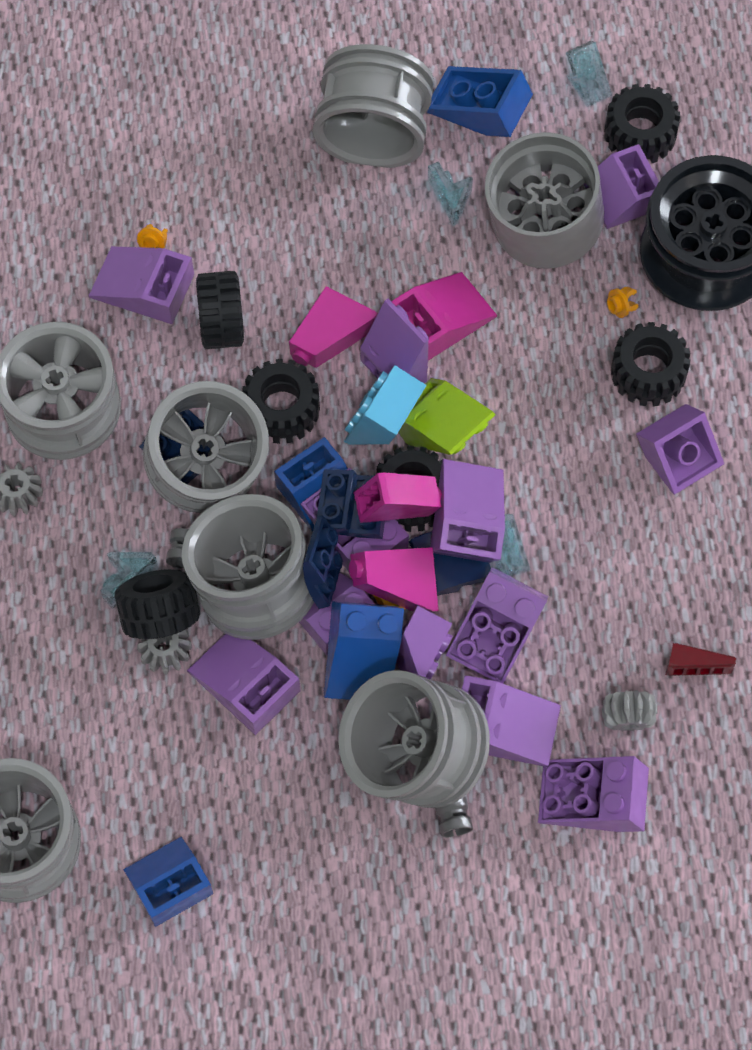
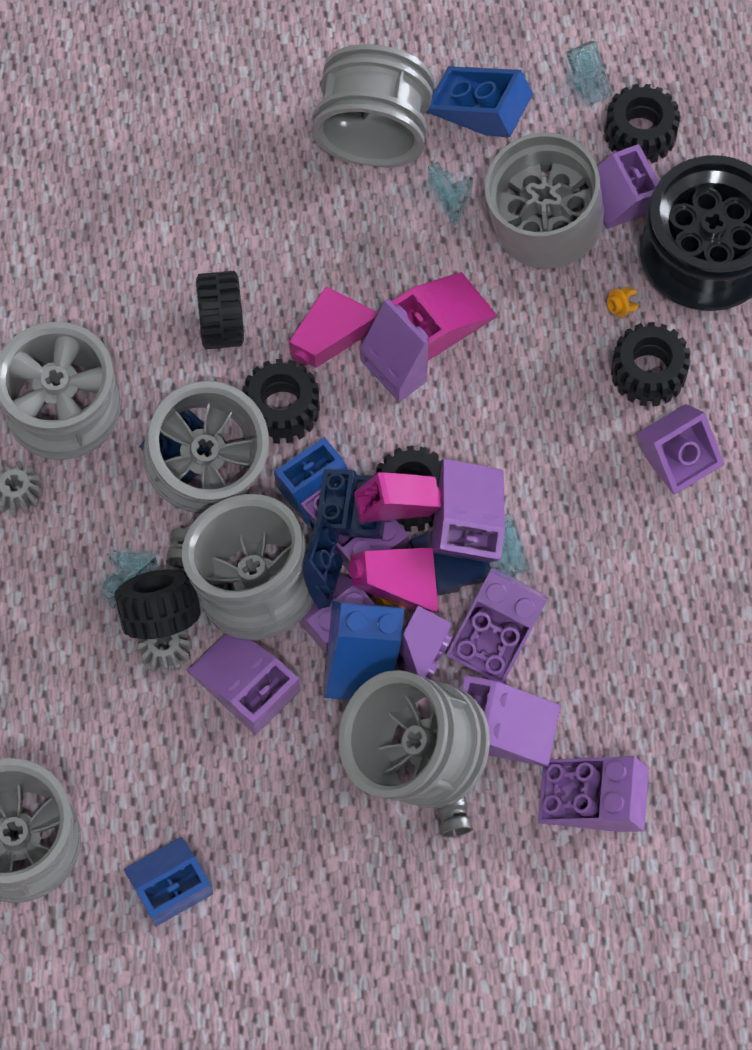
medium lavender slope [89,246,194,324] -> none
light orange plate [137,224,168,248] -> none
medium azure slope [344,365,426,445] -> none
lime slope [398,378,495,455] -> none
light grey gear [602,690,658,732] -> none
dark red slope [665,643,737,676] -> none

